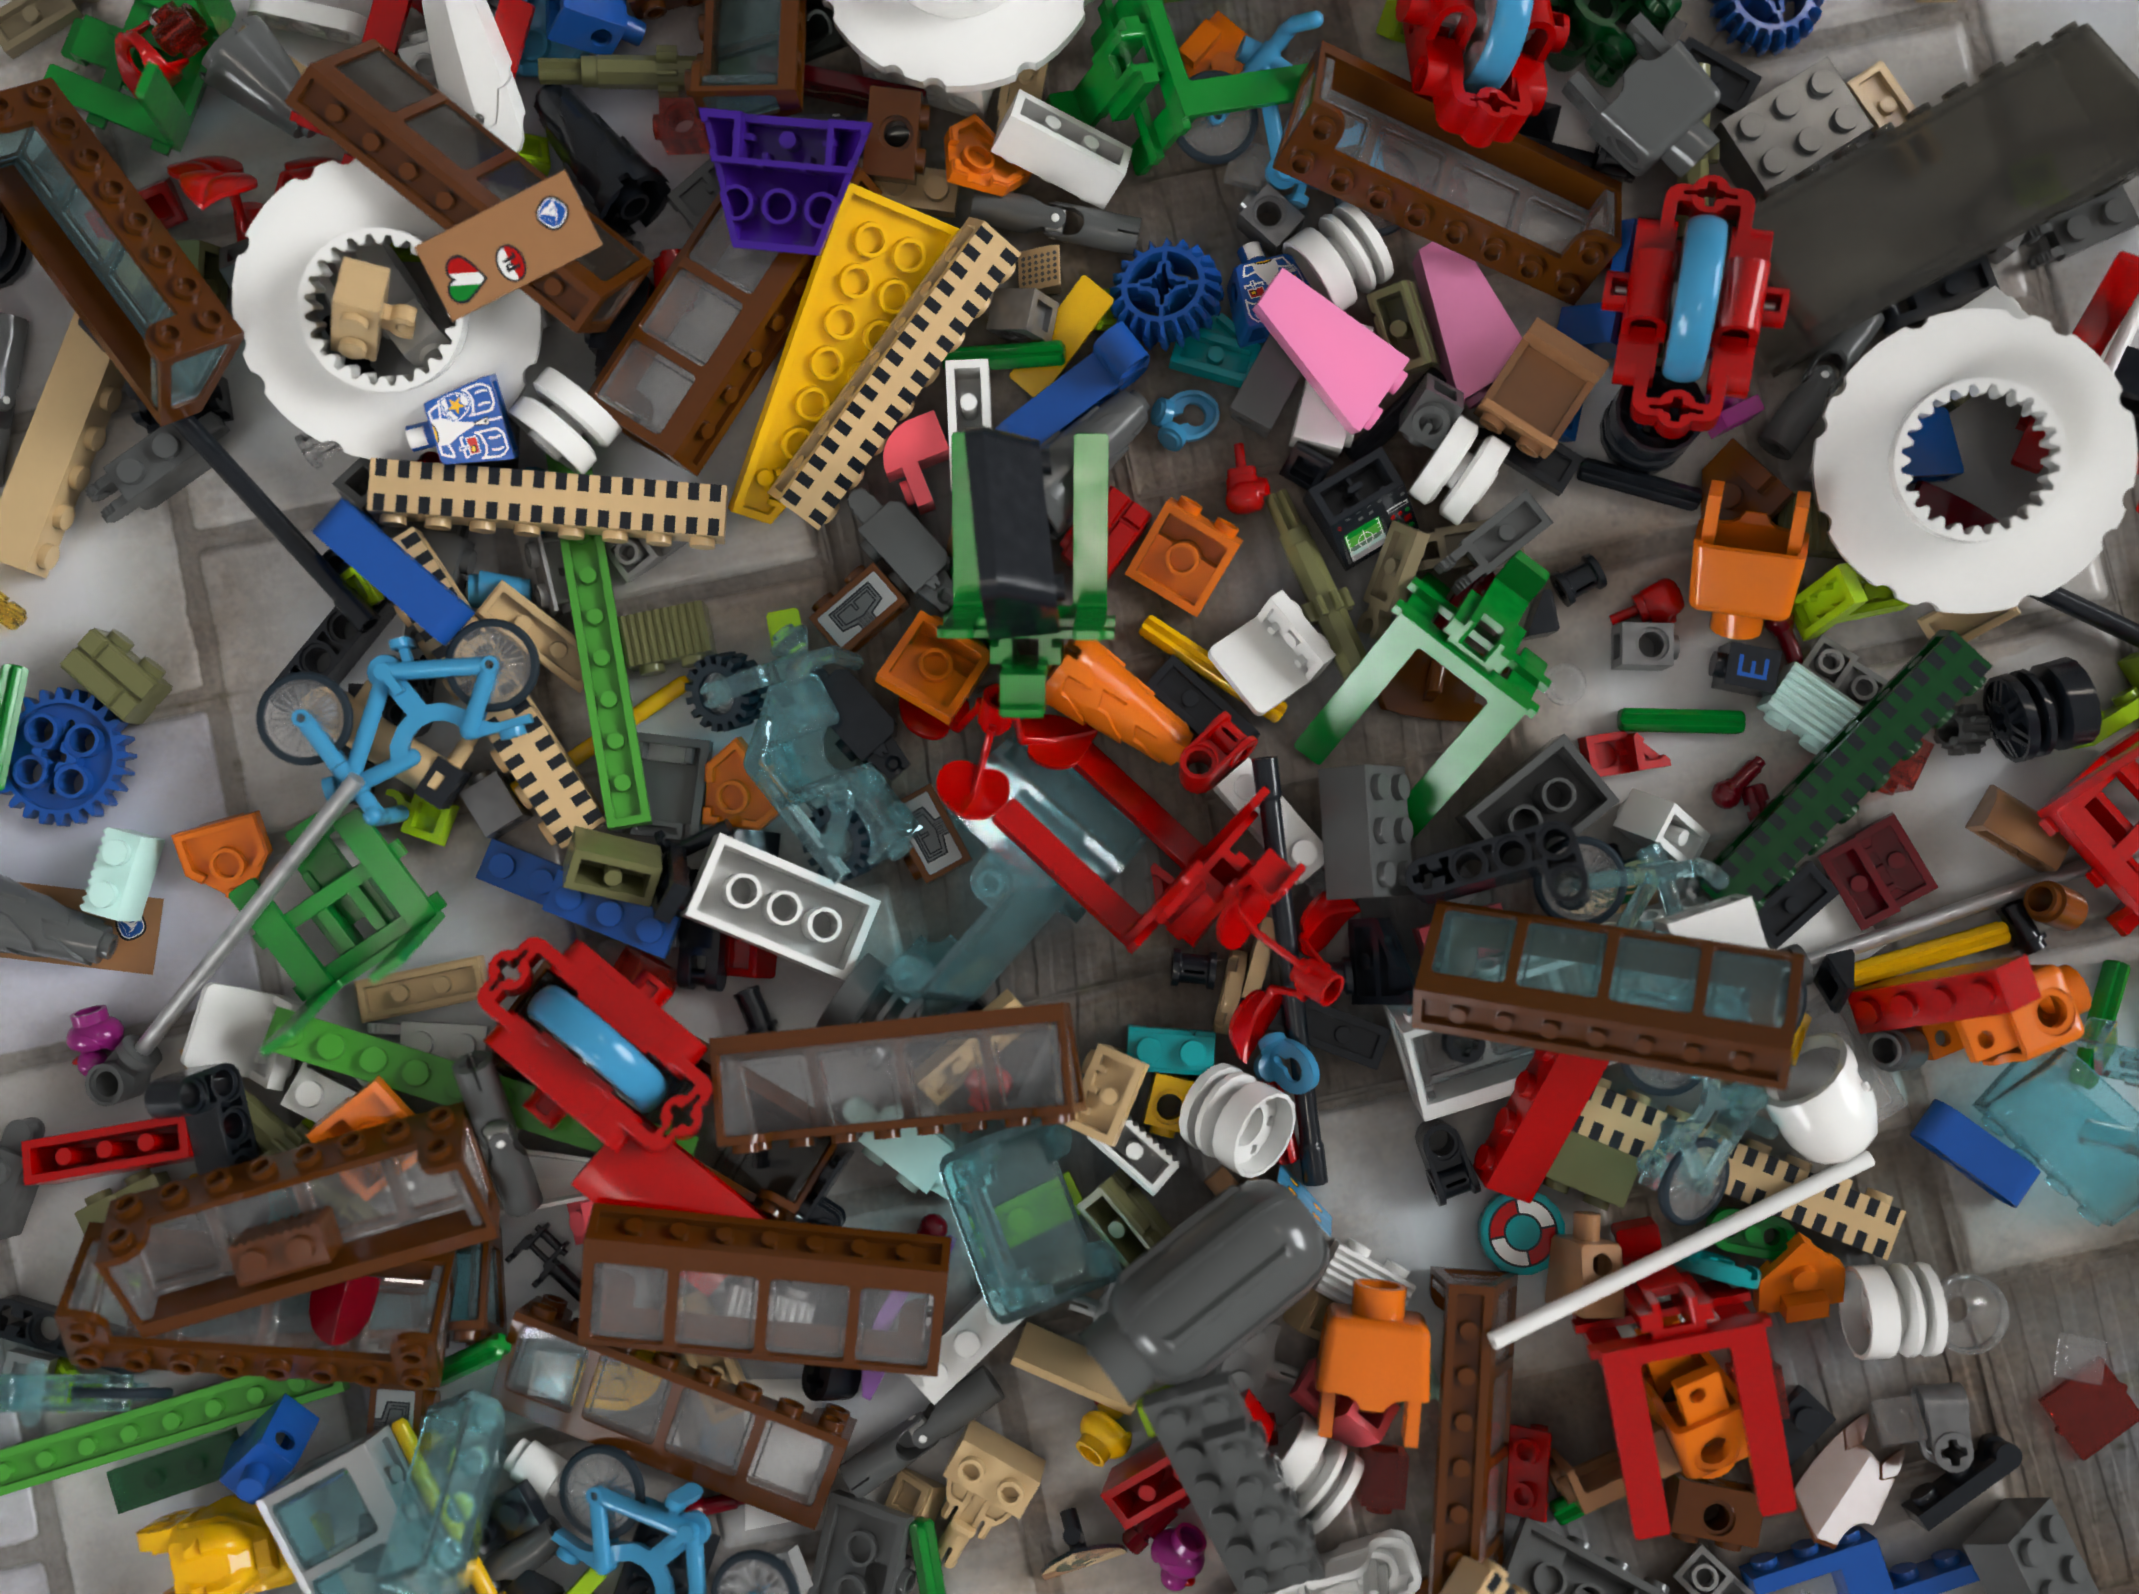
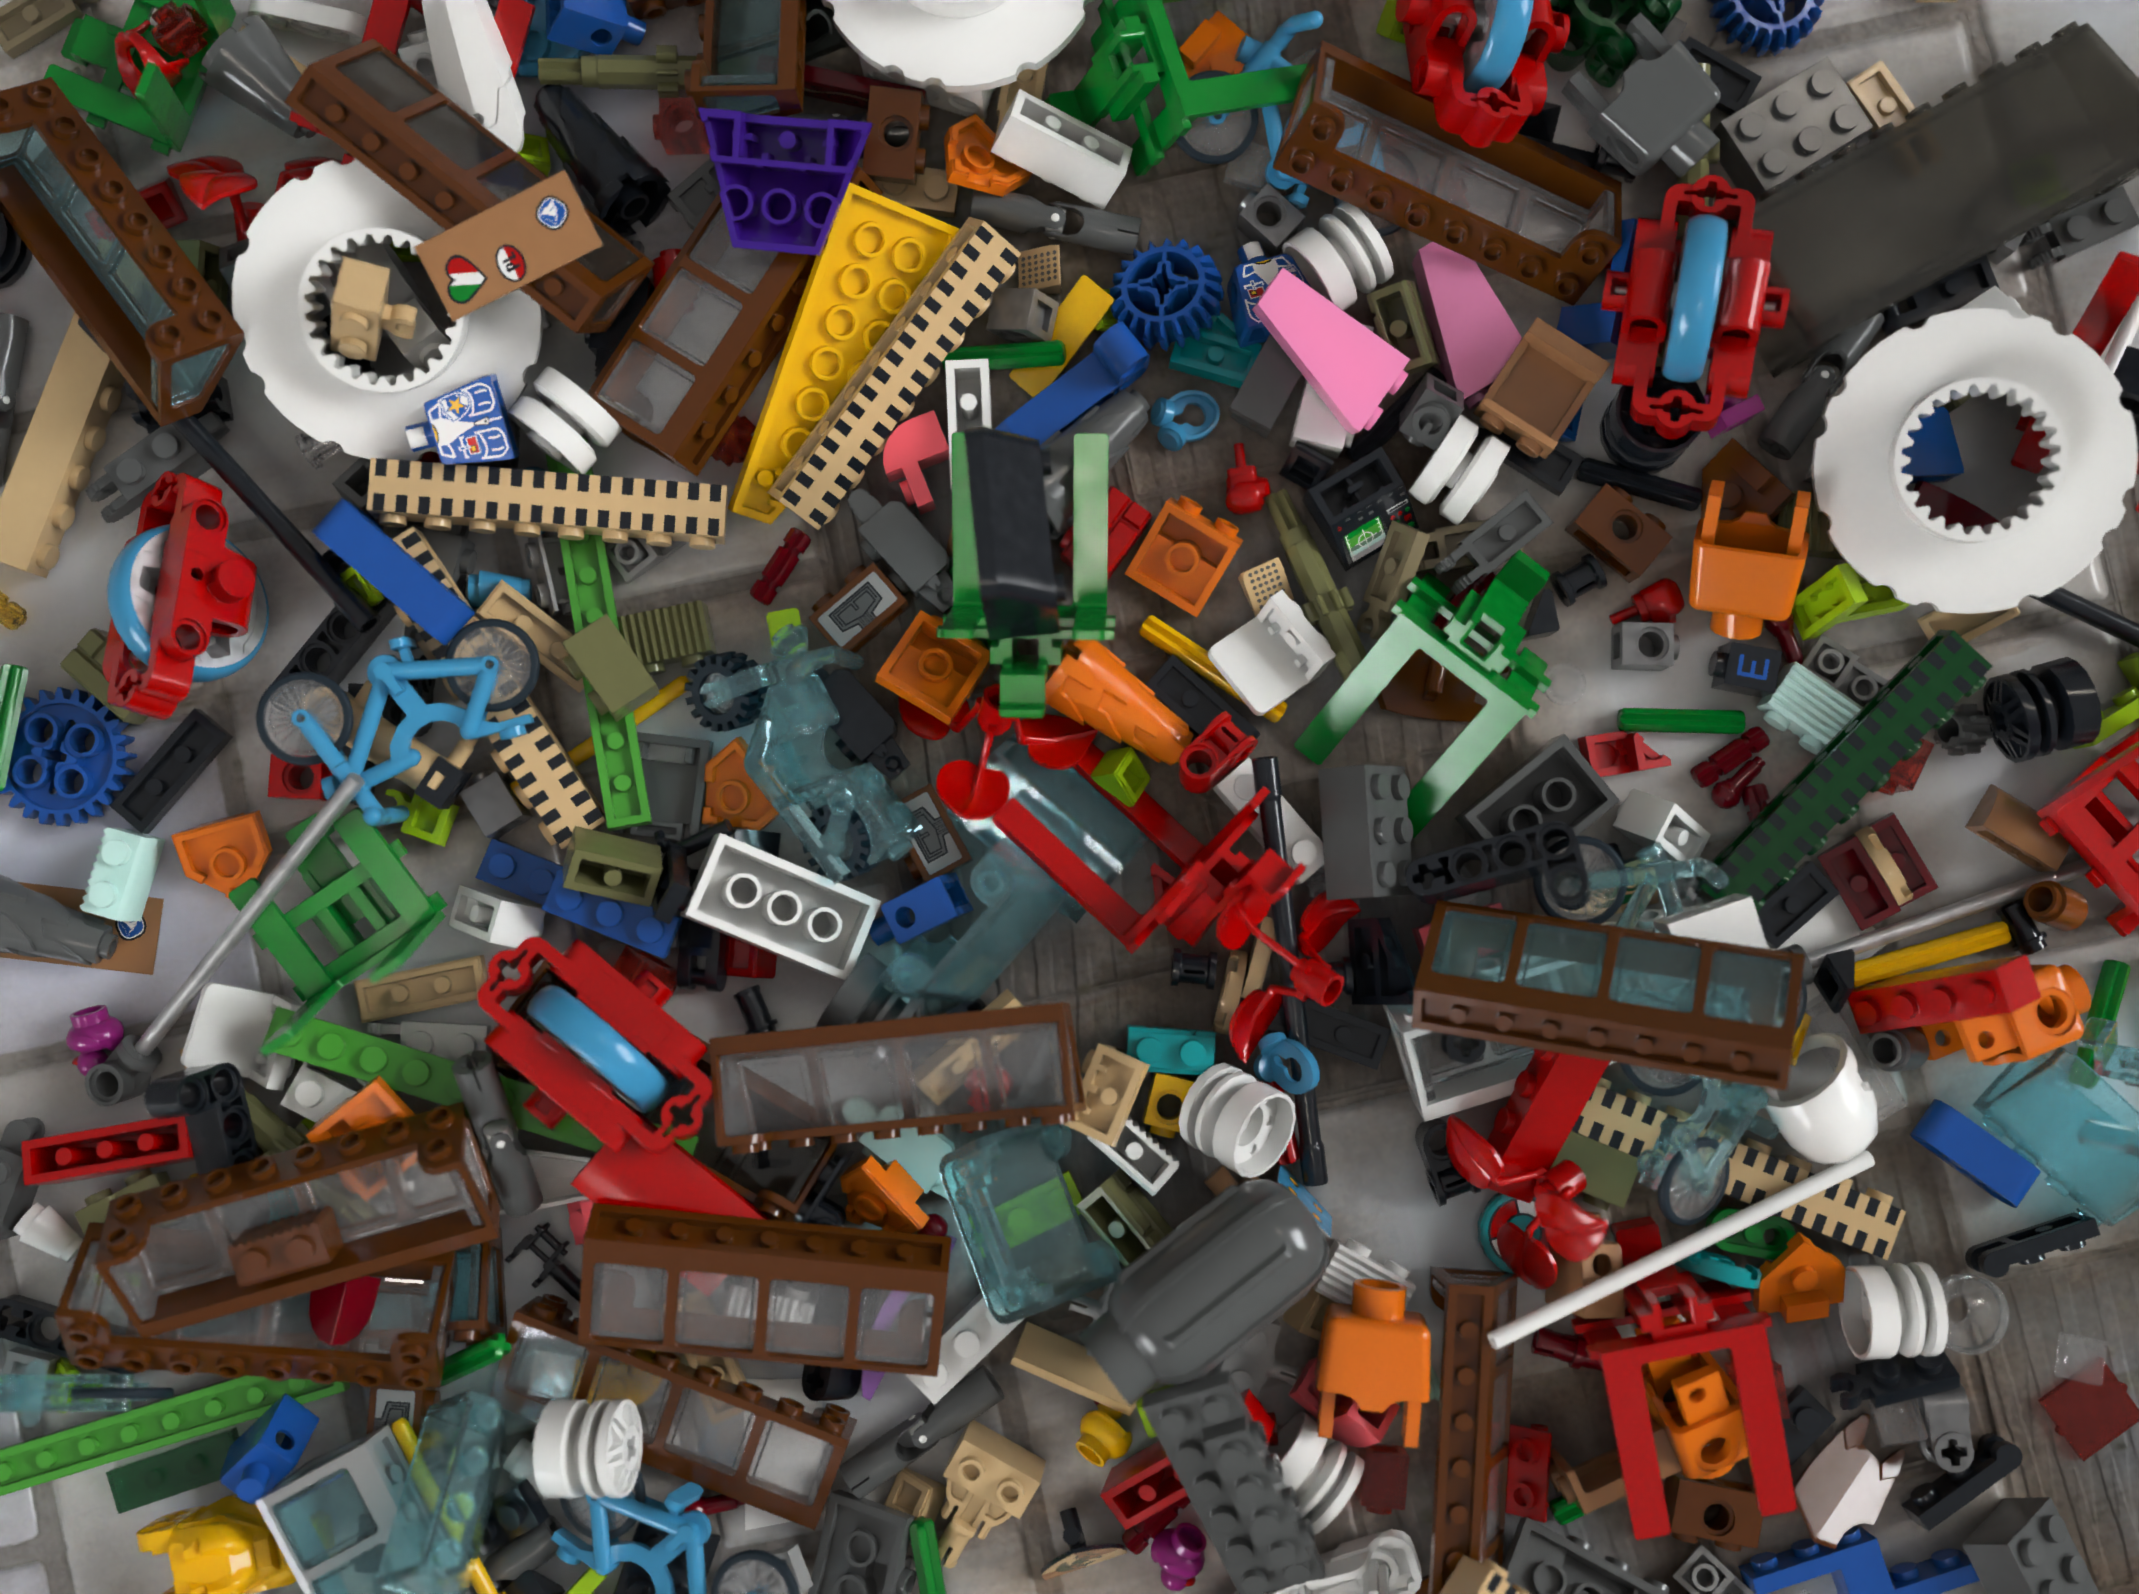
none -> white cone [13,1202,83,1263]
none -> red piece [102,471,269,720]
none -> black plate [109,708,233,834]
none -> red brick [268,754,333,801]
none -> white slope [448,885,546,948]
none -> white wheel [533,1399,643,1498]
none -> olive brick [562,614,660,722]
none -> clear red gear [711,415,756,467]
none -> dark red axle [750,527,811,606]
none -> orange plate [840,1155,930,1233]
none -> blue torso [869,872,974,946]
none -> lime slope [1091,747,1151,807]
none -> tan slope [1238,557,1294,616]
none -> red plant [1446,1114,1609,1290]
none -> dark red pin [1531,1327,1603,1372]
none -> reddish brown brick [1564,483,1673,583]
none -> dark red axle [1690,726,1770,788]
none -> black plate [1830,1351,1960,1410]
none -> tan tile [1854,825,1913,906]
none -> black plate [1965,1212,2101,1278]

